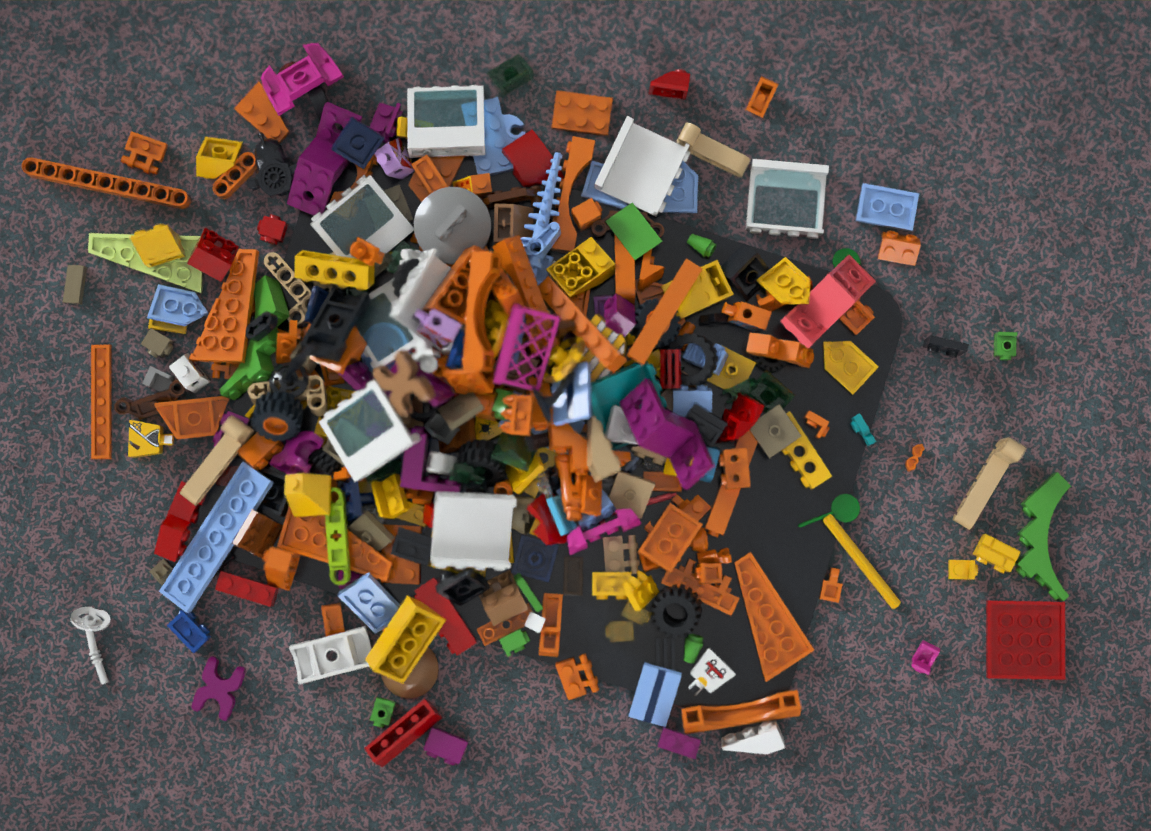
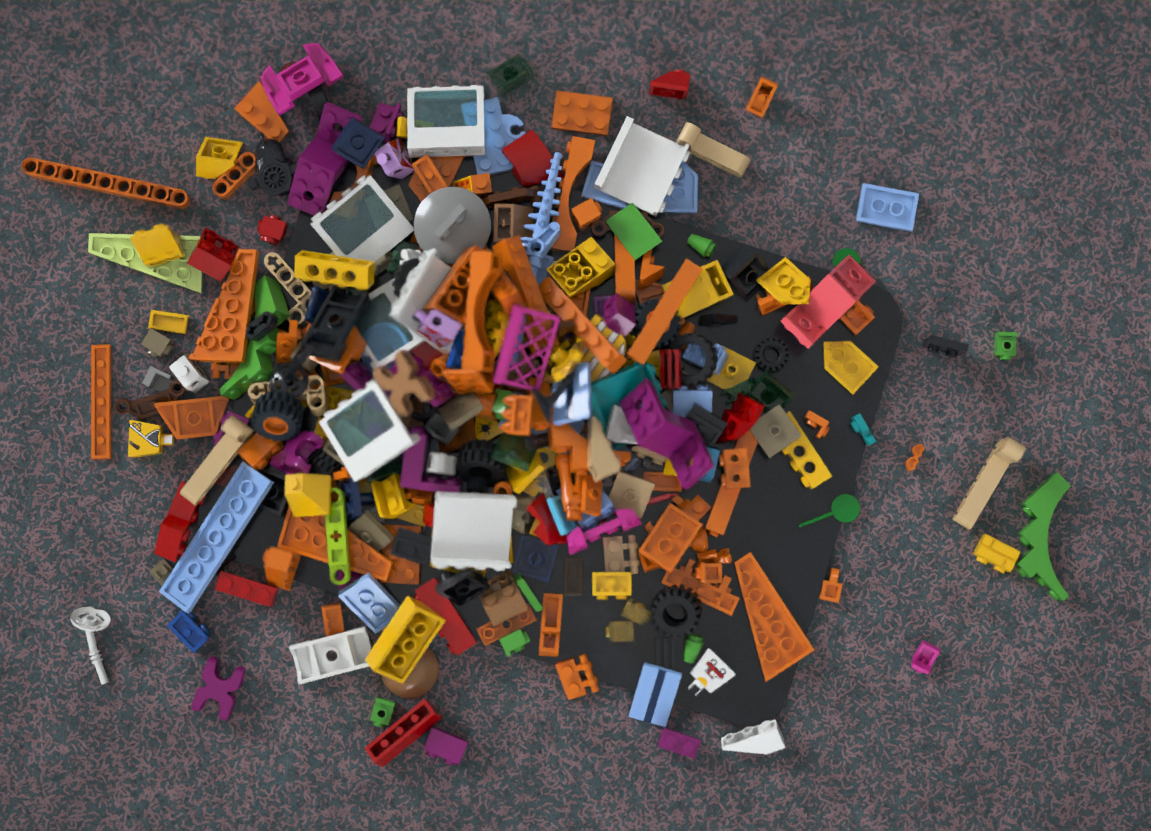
dark tan slope [63,265,87,305] -> none
orange plate [121,131,168,175] -> none
light blue tile [147,284,209,326] -> none
dark orange slope [232,509,283,559] -> none
orange hips [350,237,385,266] -> none
white hips [413,340,440,373] -> none
clear green plate [449,463,485,484] -> none
white sticker [524,612,545,633] -> none
yellow plate [624,570,660,612] -> none
orange arch [681,690,801,734] -> none
orange torso [722,302,772,331] -> none
clear light blue panel [746,159,829,239] -> none
orange arch [746,333,814,368] -> none
yellow axle [823,514,901,609] -> none
orange bracket [878,231,921,266] -> none
yellow bracket [948,560,978,580] -> none
red plate [986,600,1065,680] -> none

